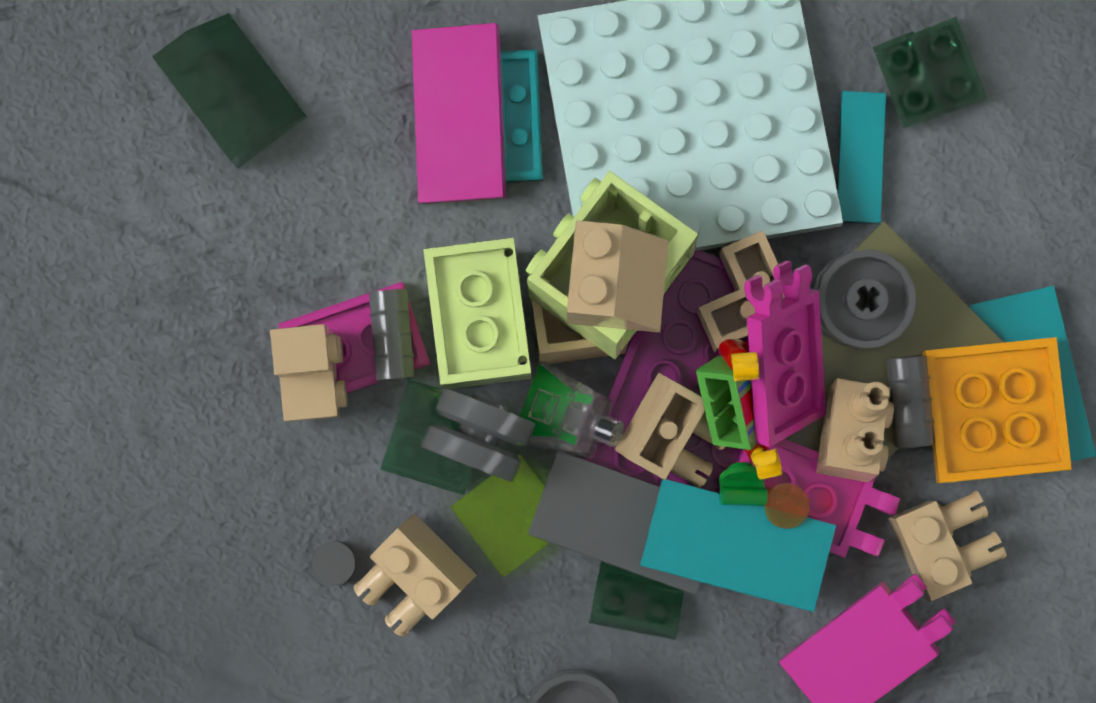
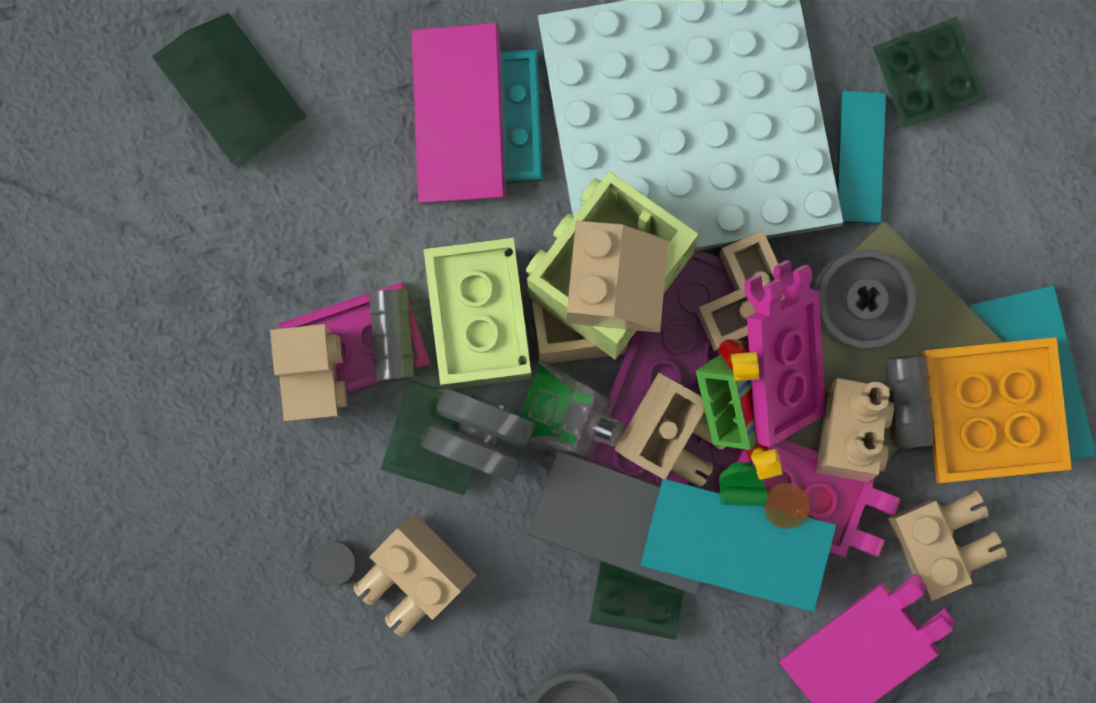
clear neon green tile [451,454,548,577] -> none

